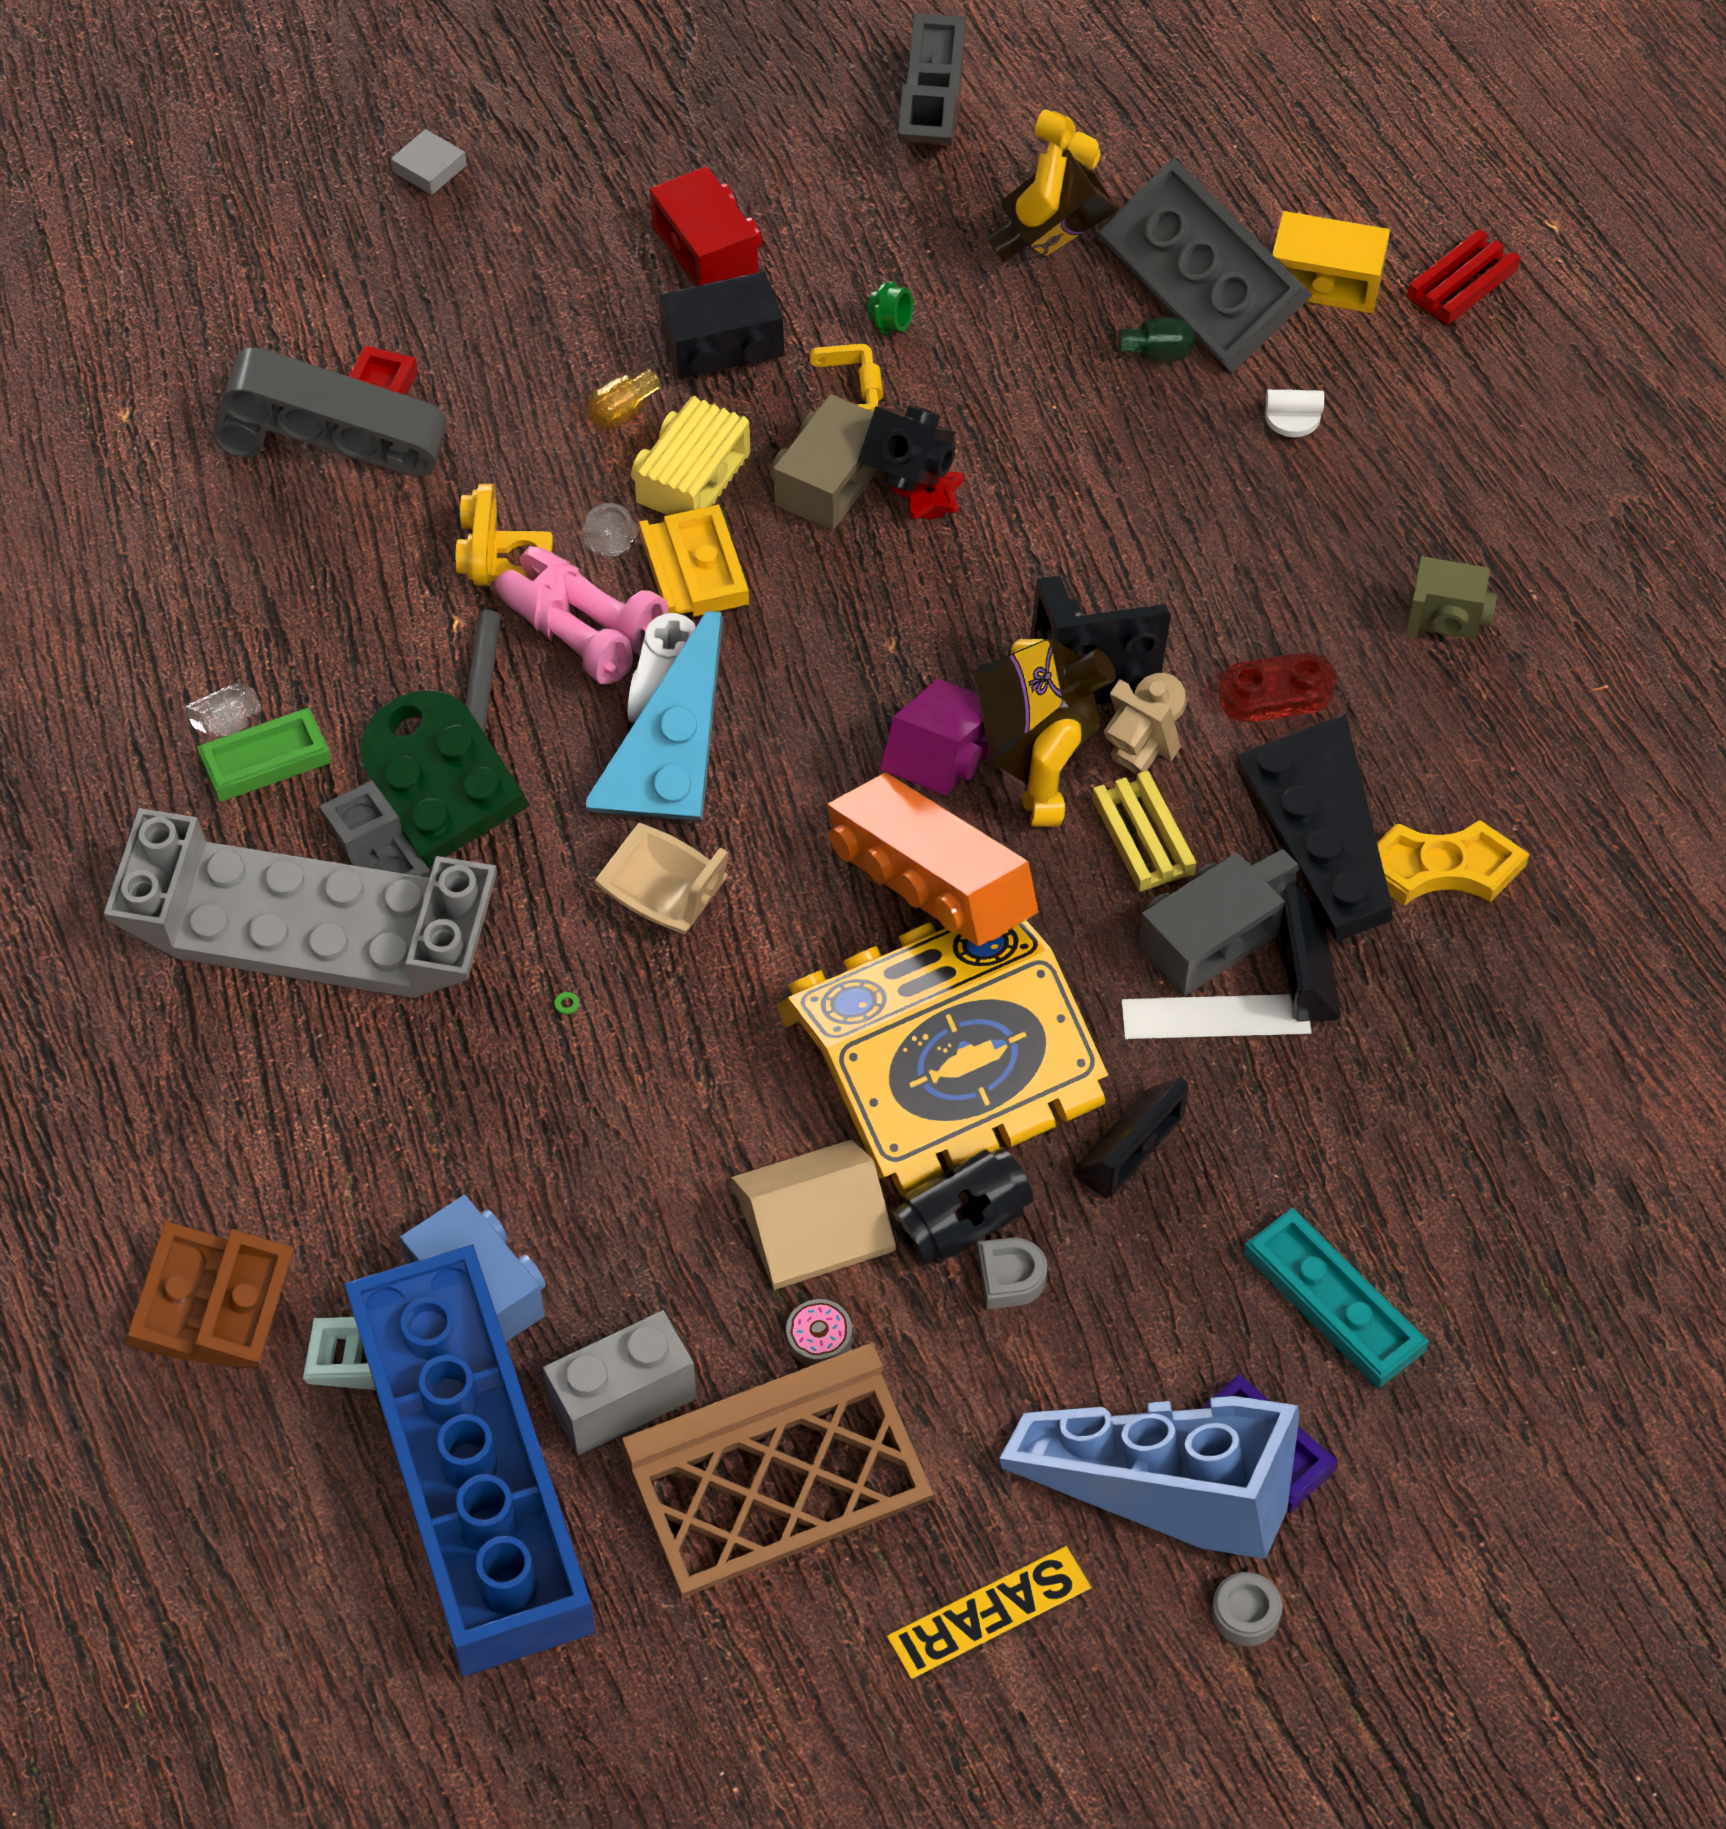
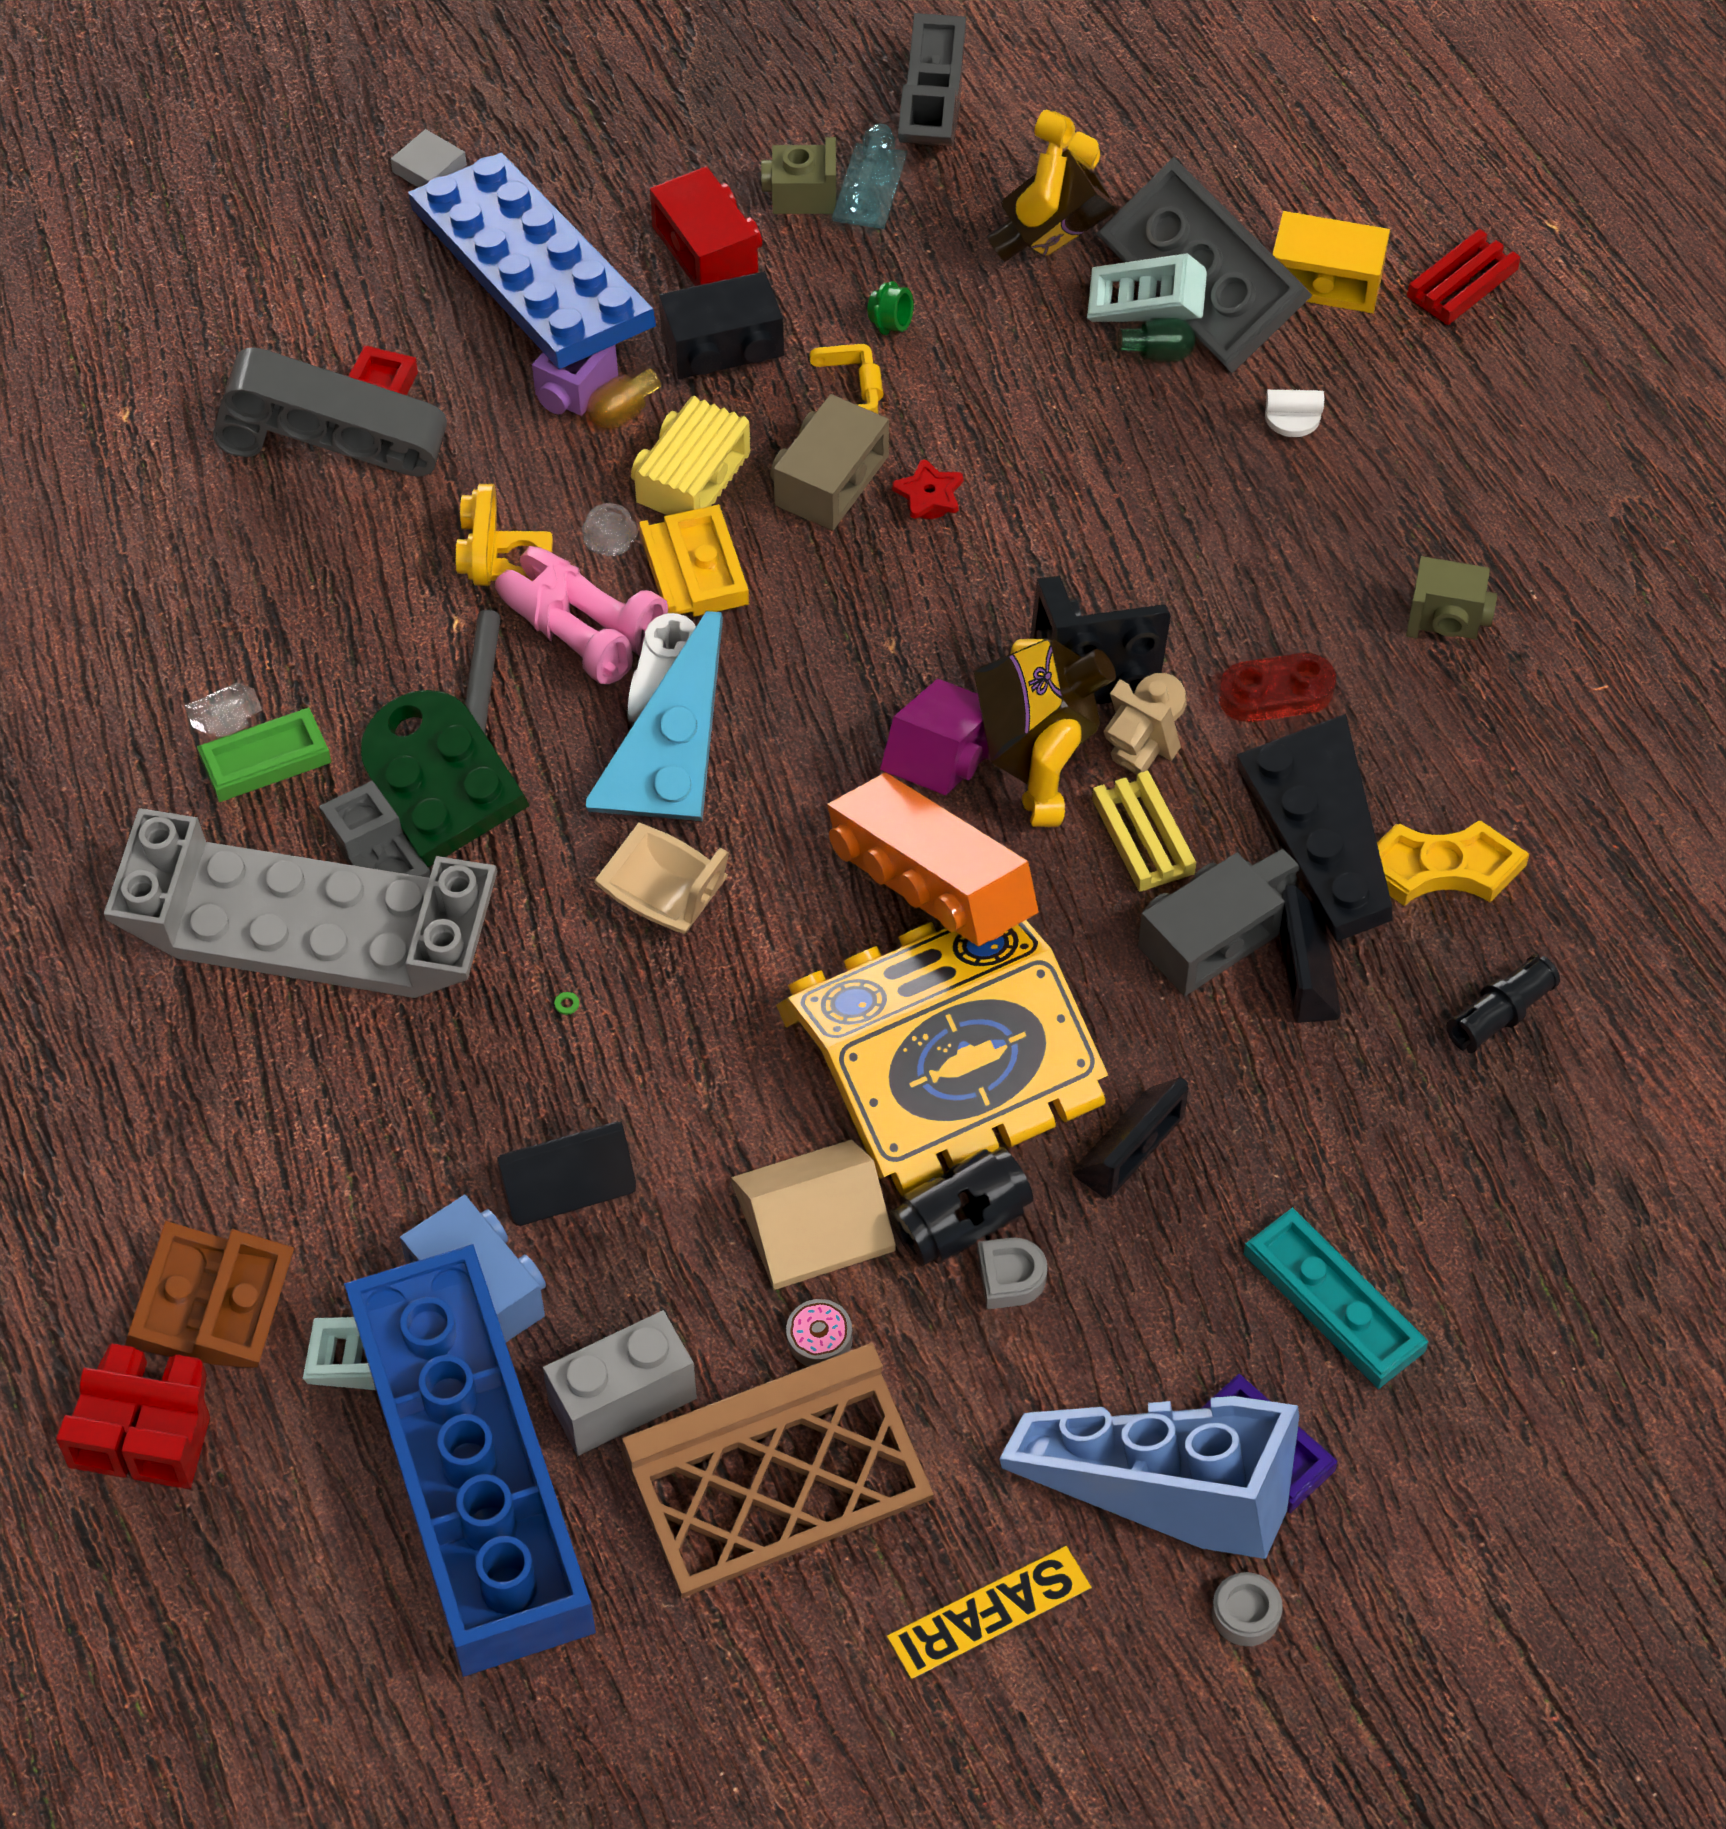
black brick [858,404,956,491] -> none
white sticker [1122,994,1311,1039] -> none
none -> red hips [56,1343,210,1490]
none -> plate [408,152,656,369]
none -> black slope [497,1121,636,1226]
none -> medium lavender brick [532,345,619,416]
none -> olive brick [761,137,836,214]
none -> clear light blue hinge [832,123,907,229]
none -> light aqua slope [1087,253,1207,322]
none -> black pin [1446,953,1560,1054]

